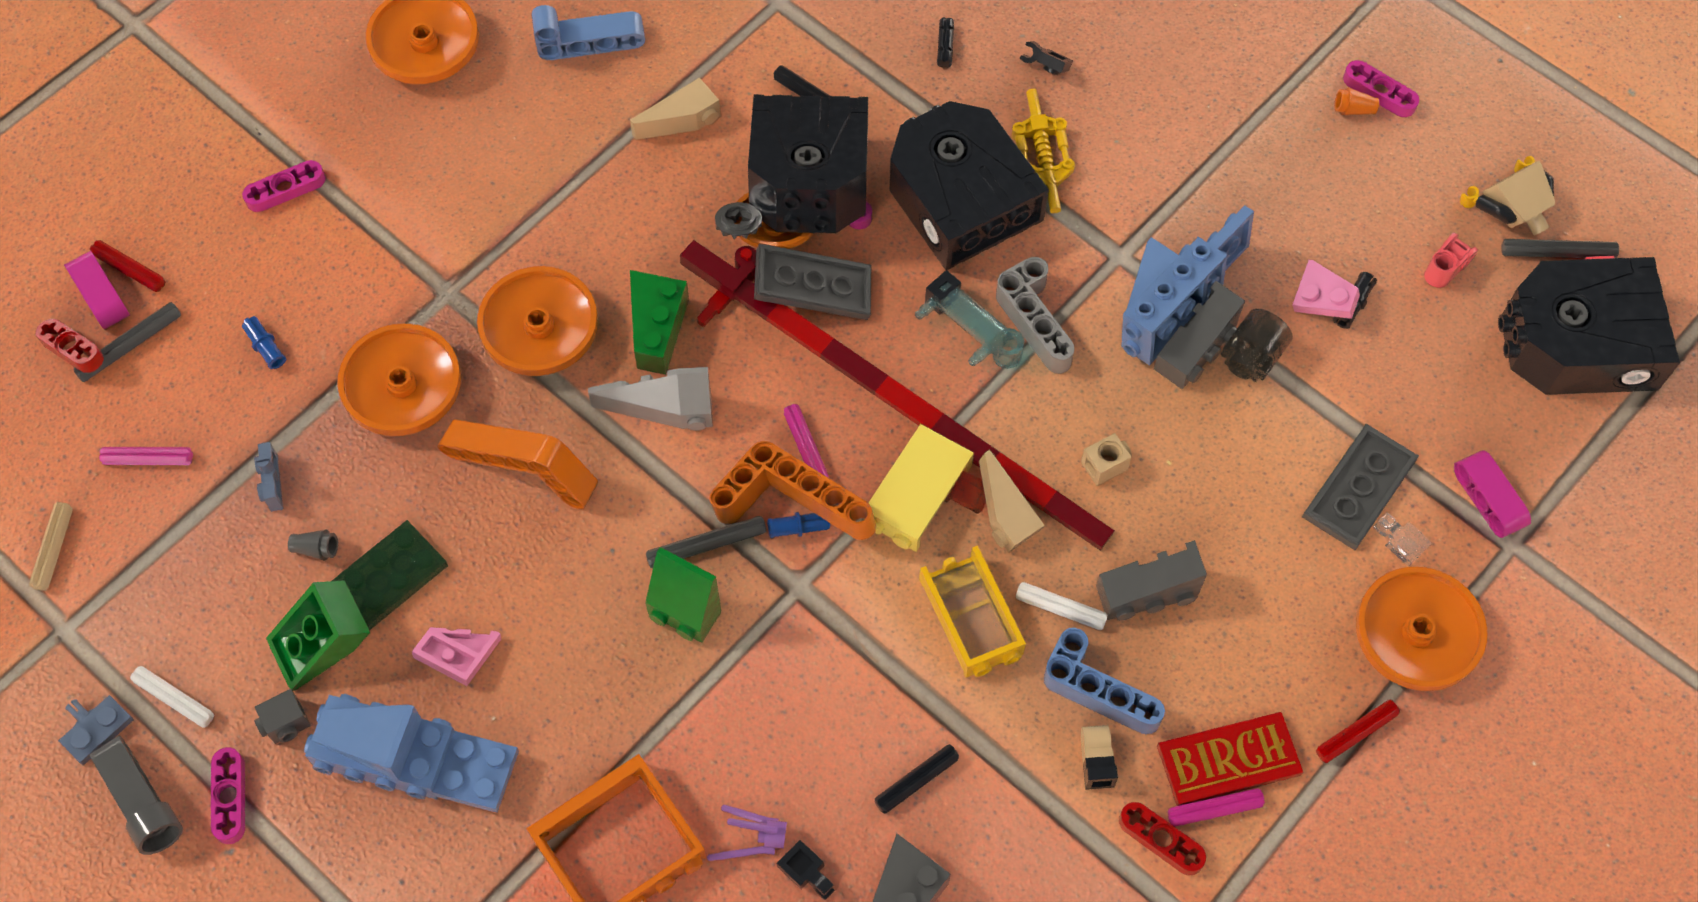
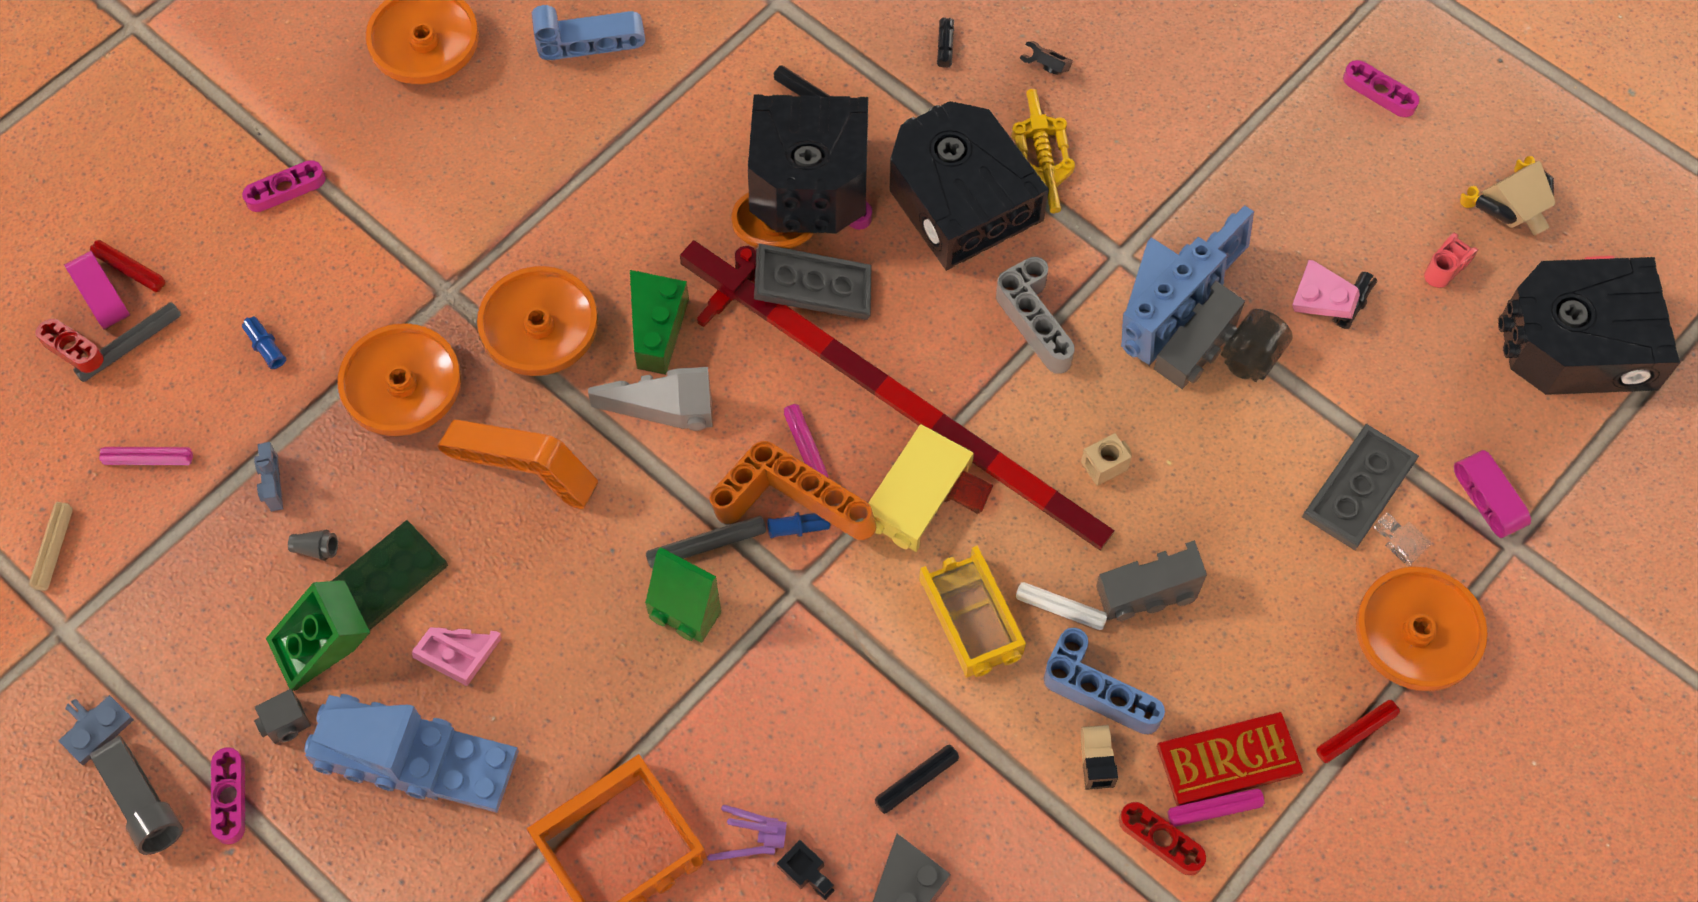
white axle [130,666,214,728] -> none
tan slope [630,78,721,140] -> none
dark grey gear [715,202,762,240] -> none
clear light blue piece [915,270,1025,369] -> none
tan slope [979,450,1045,553] -> none
orange cone [1334,87,1379,115] -> none
dark grey axle [1501,239,1619,258] -> none

